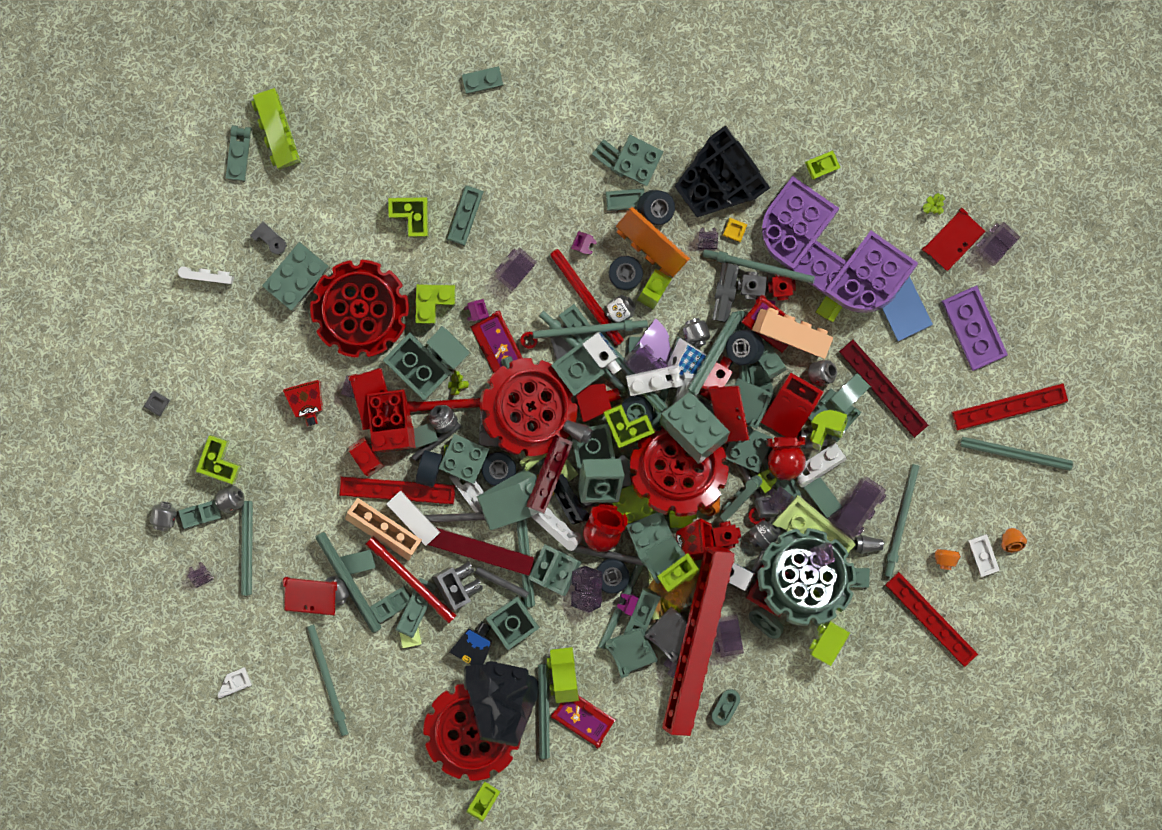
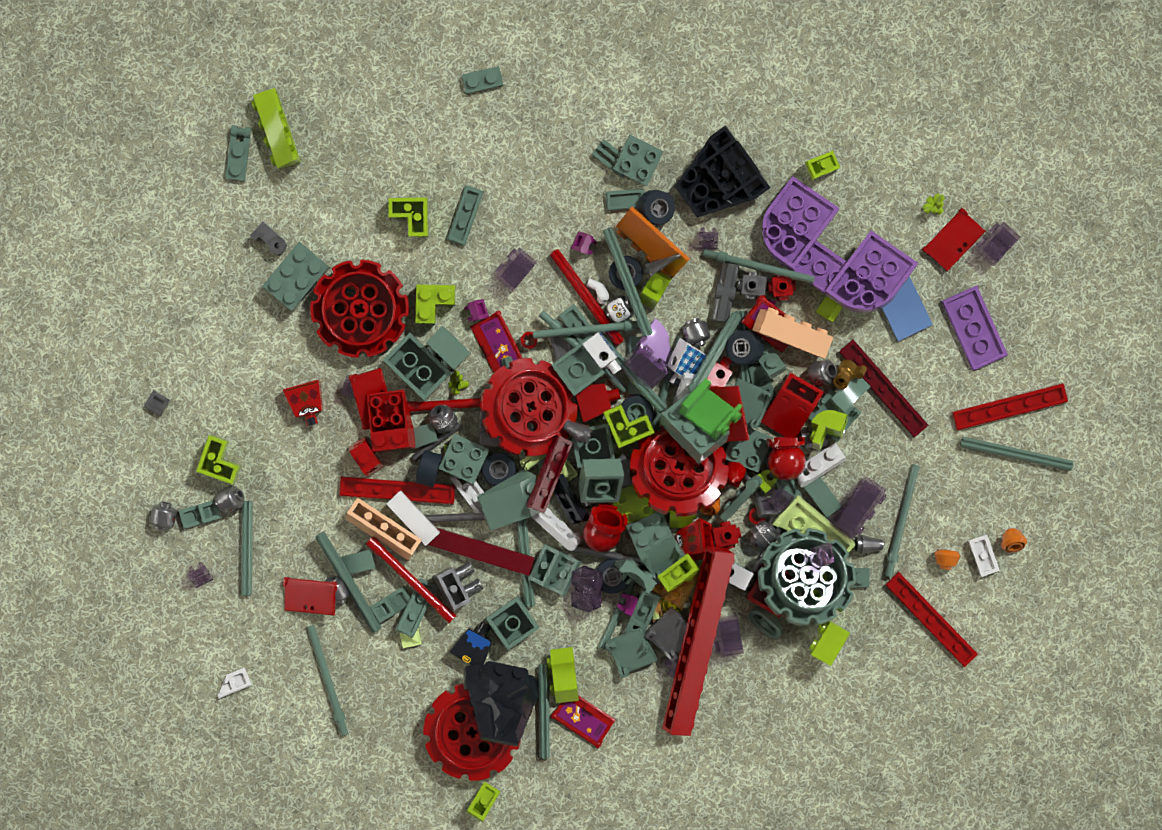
white plate [178,266,234,284] -> none
flat silver bar [475,567,529,599] -> none
white plate [626,365,683,396] -> none
sand green plate [712,689,740,726] -> none
yellow tile [723,218,748,242] -> none
none -> white arm [586,278,609,304]
none -> sand green axle [603,227,653,337]
none -> sand green piece [614,559,657,594]
none -> flat silver piece [644,253,680,277]
none -> bright green panel [679,378,742,440]
none -> red plate [726,462,746,488]
none -> pearl gold piece [833,360,867,389]

